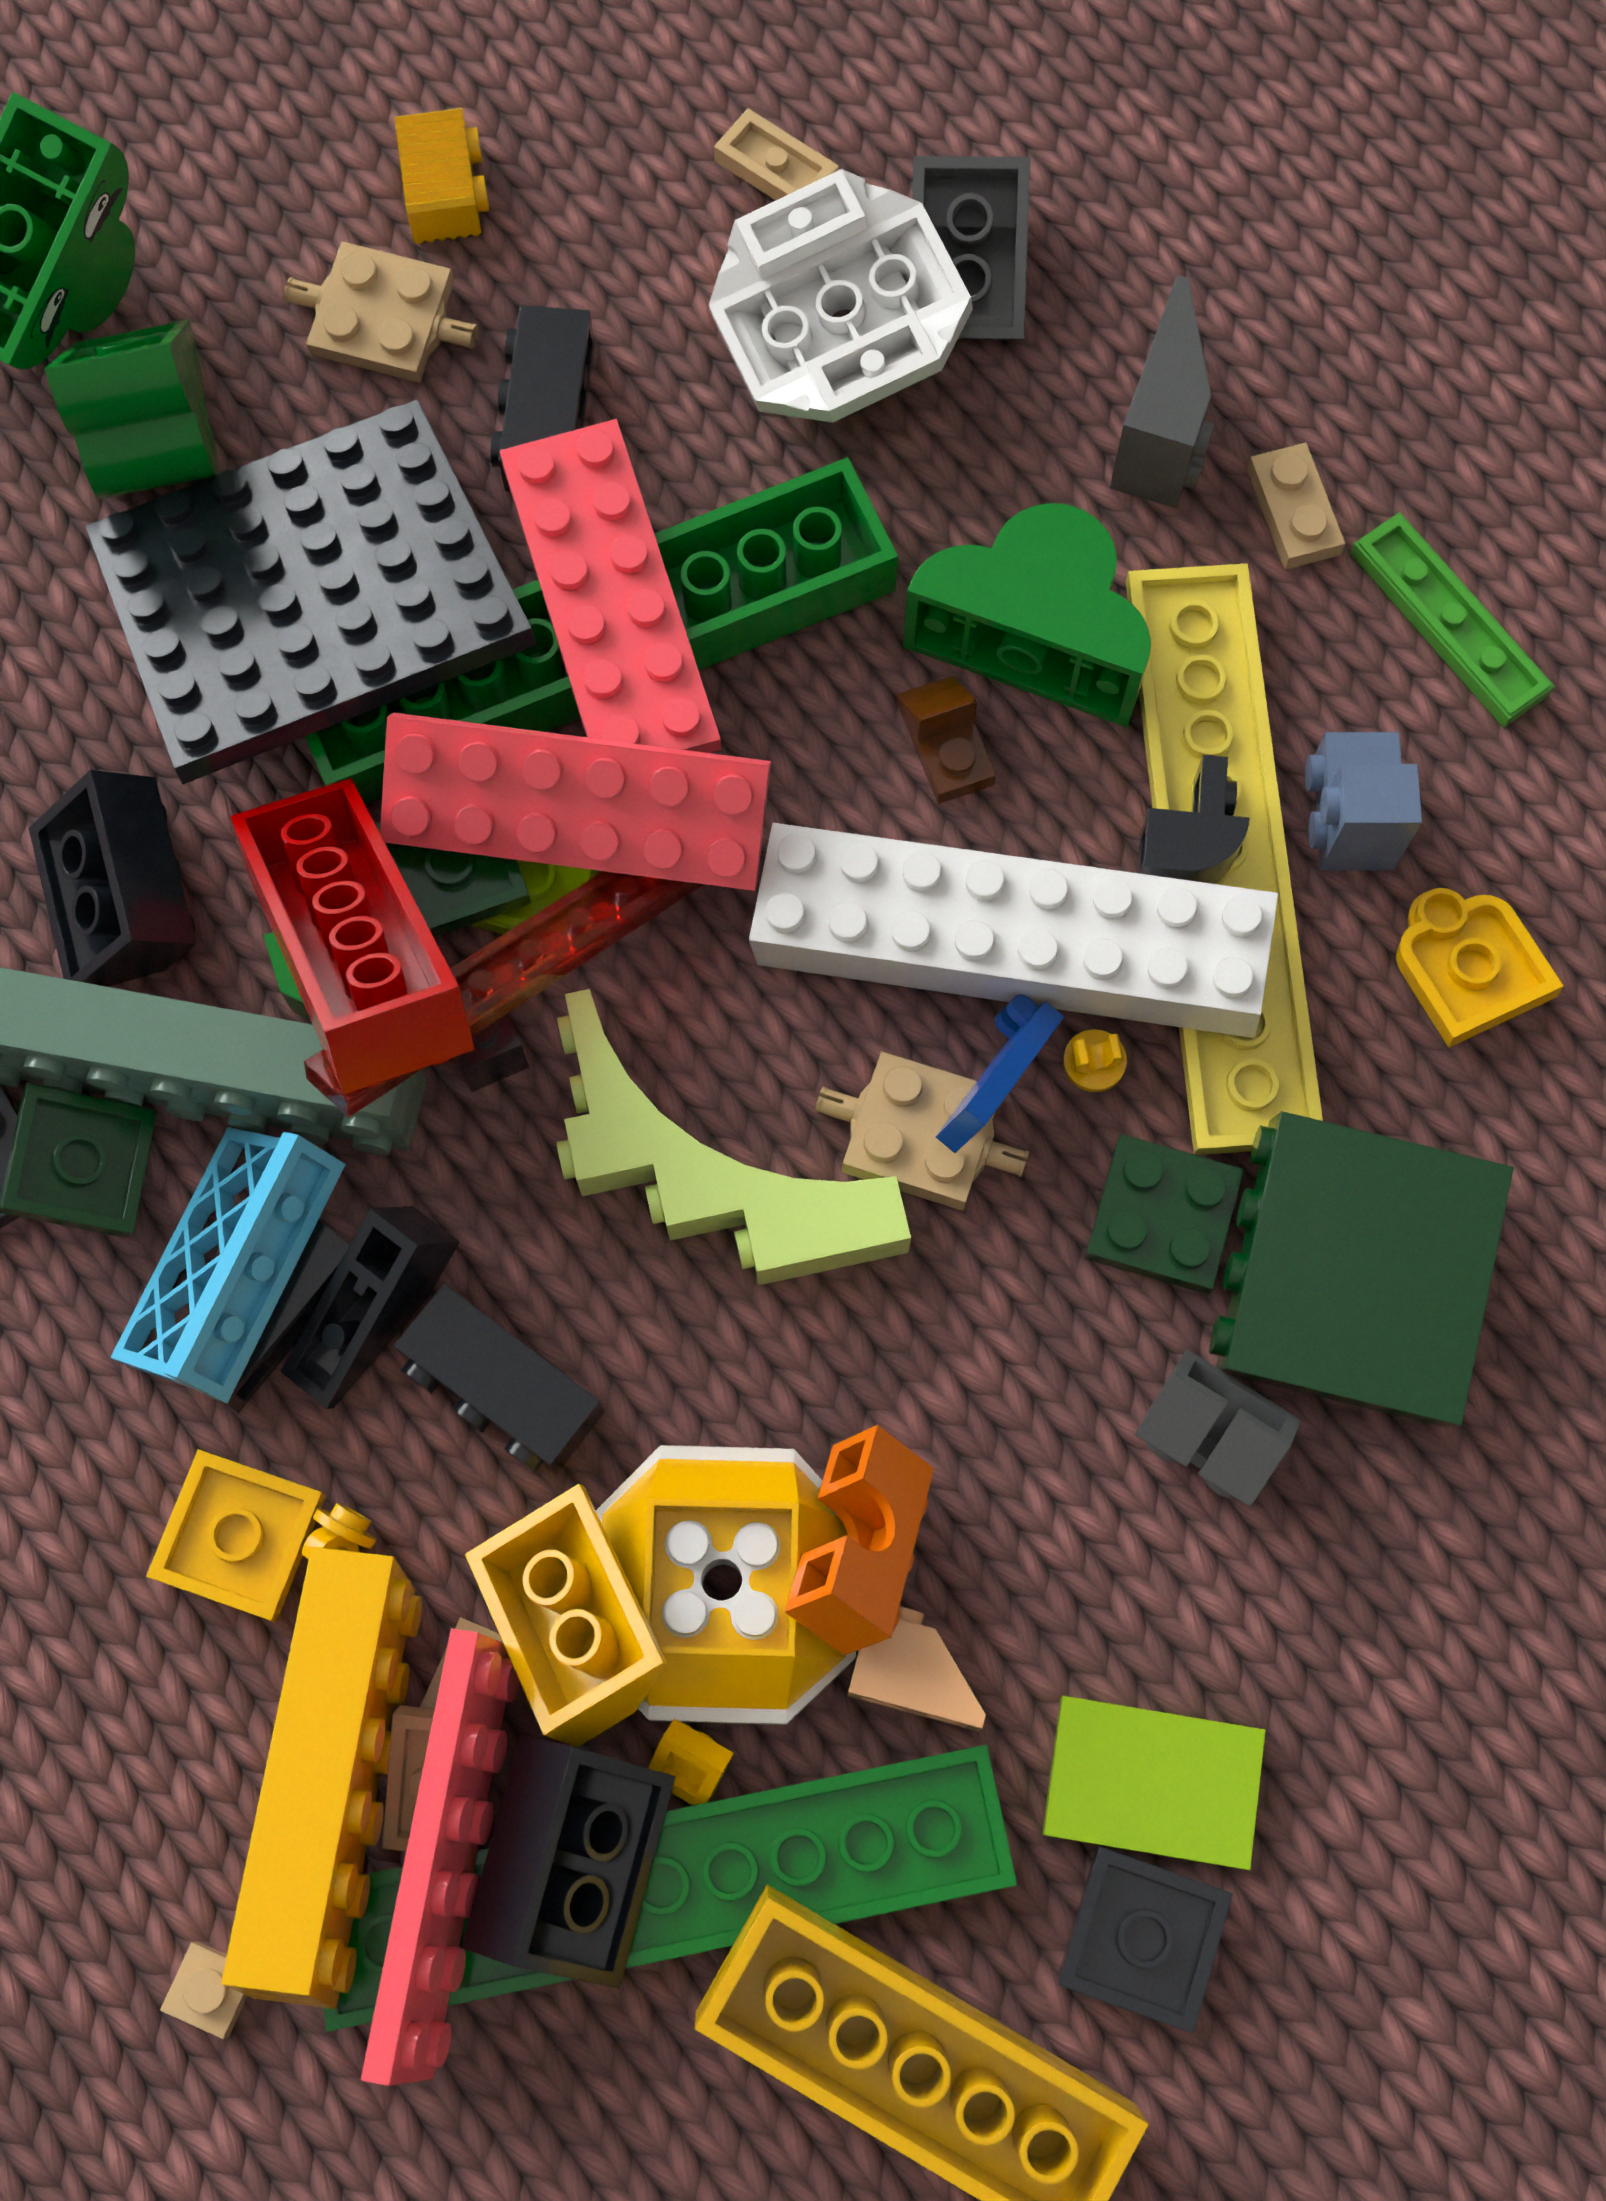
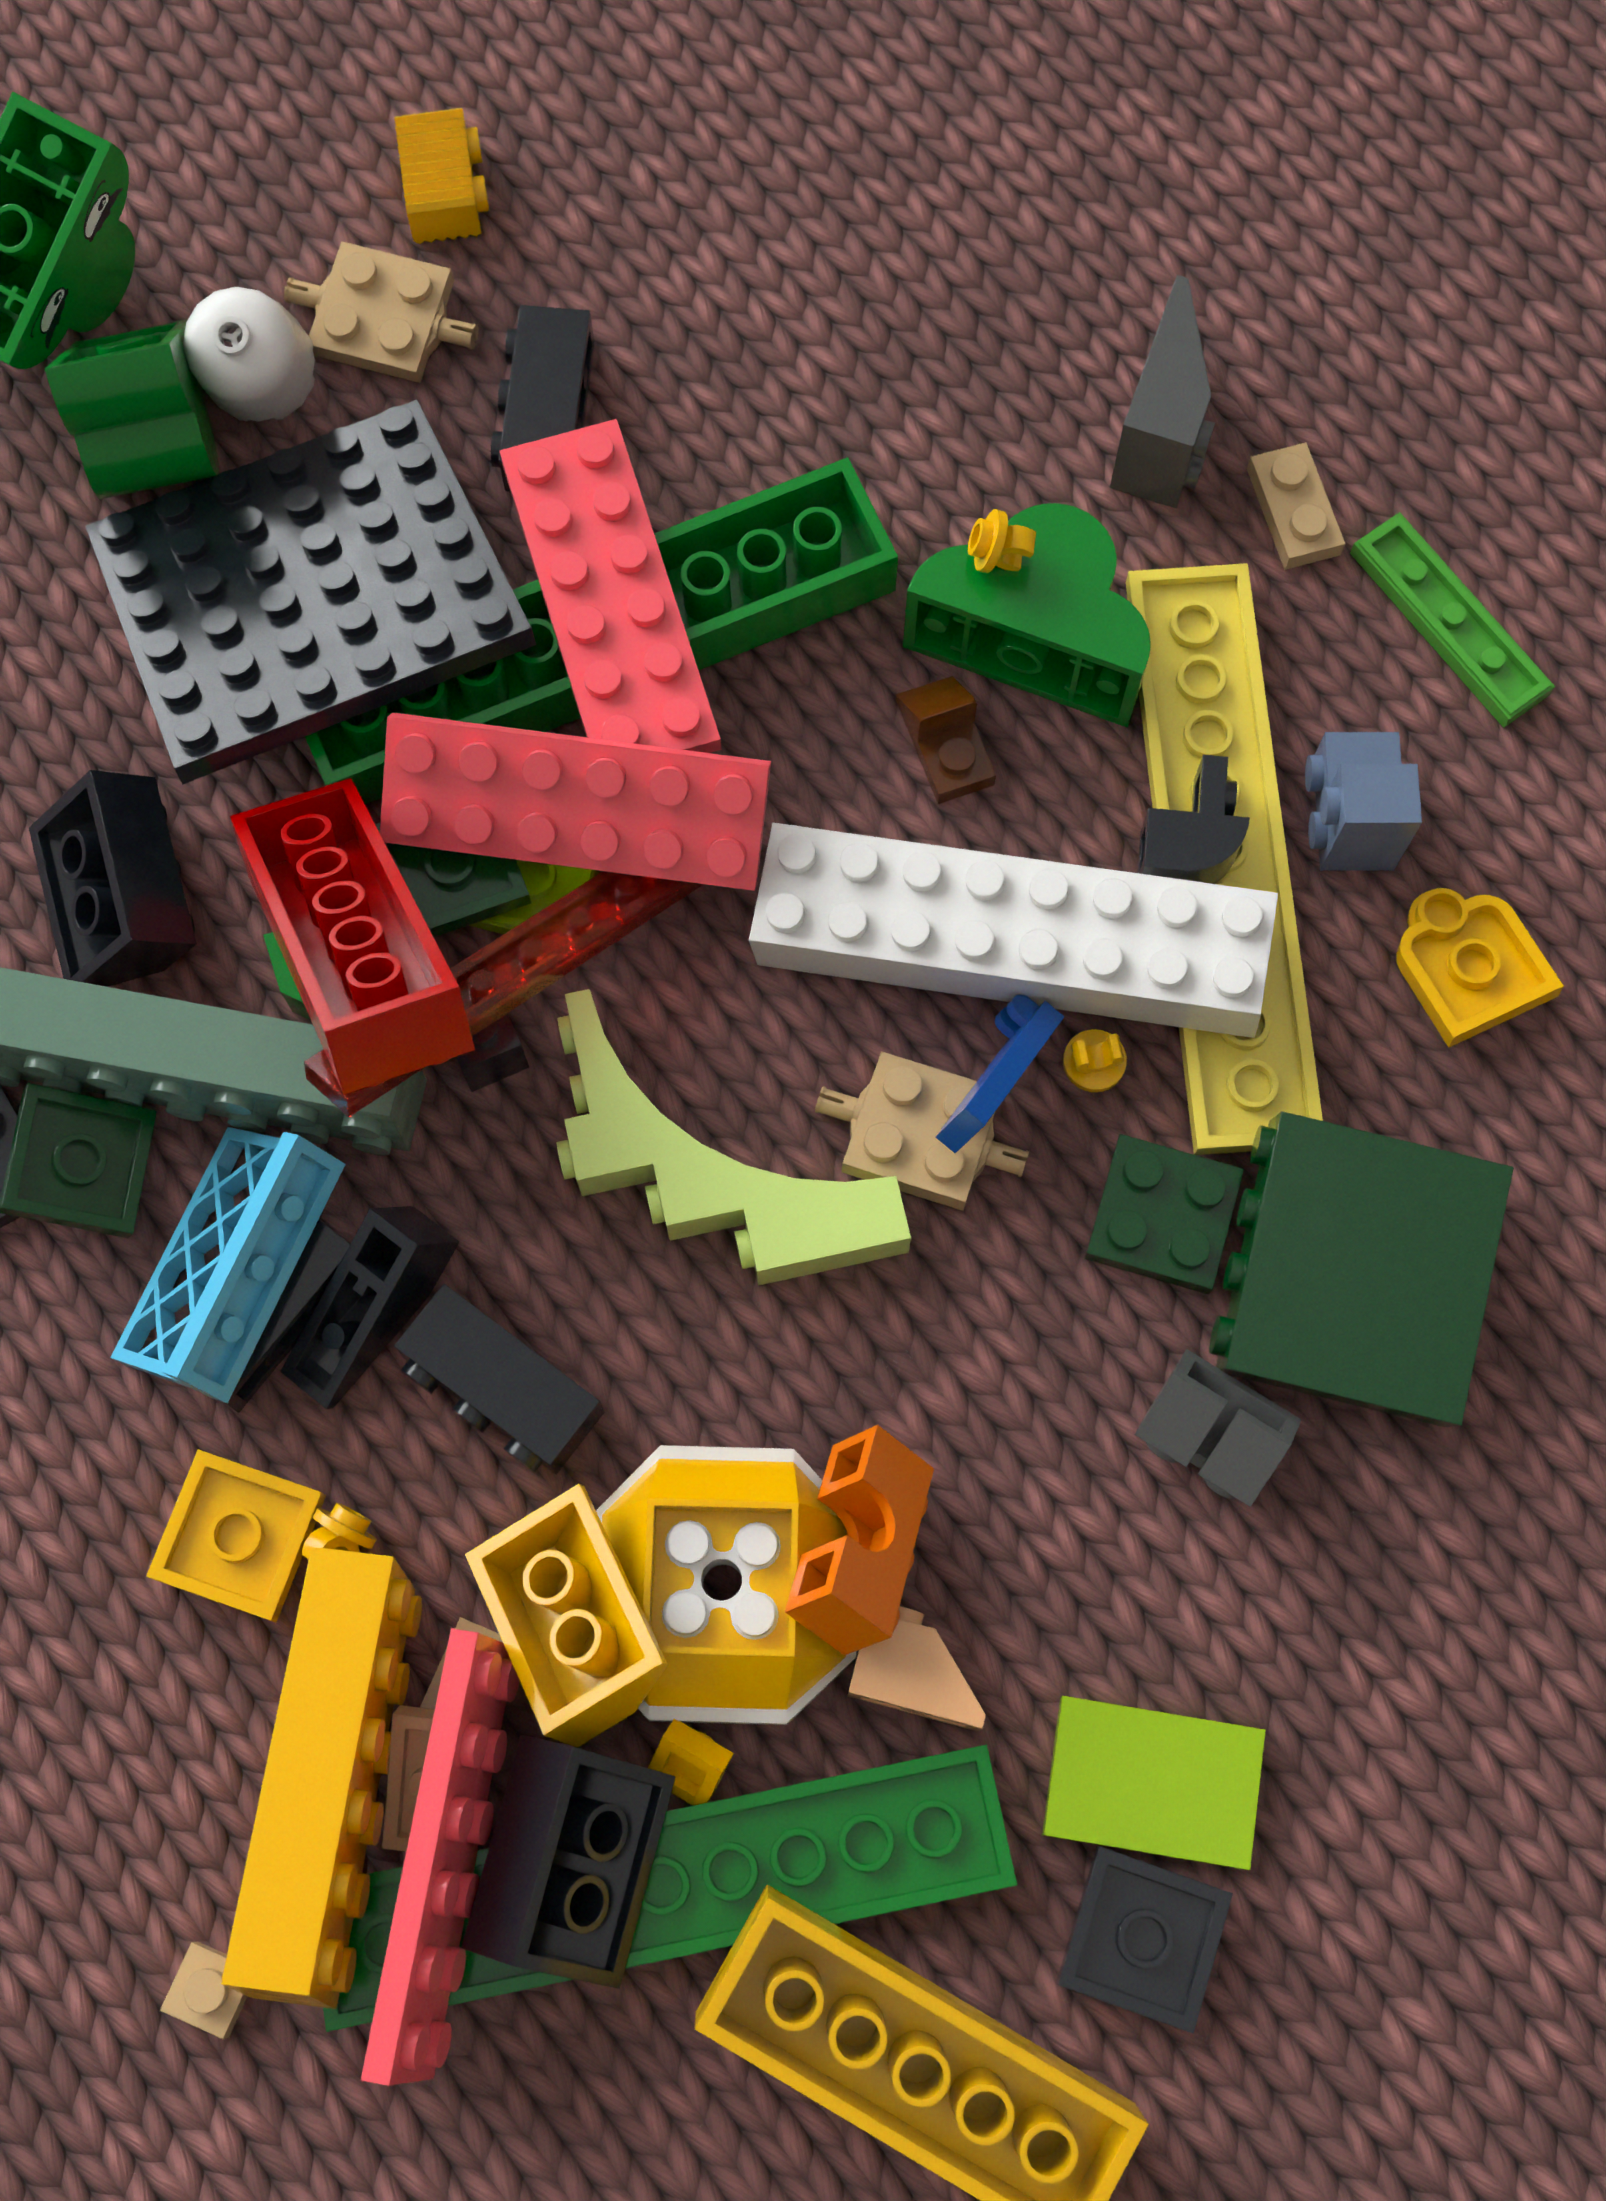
white piece [709,169,973,422] -> none
tan plate [714,108,839,200] -> none
dark grey slope [912,156,1030,340] -> none
none -> white cylinder [183,287,315,421]
none -> yellow plate [968,509,1036,573]

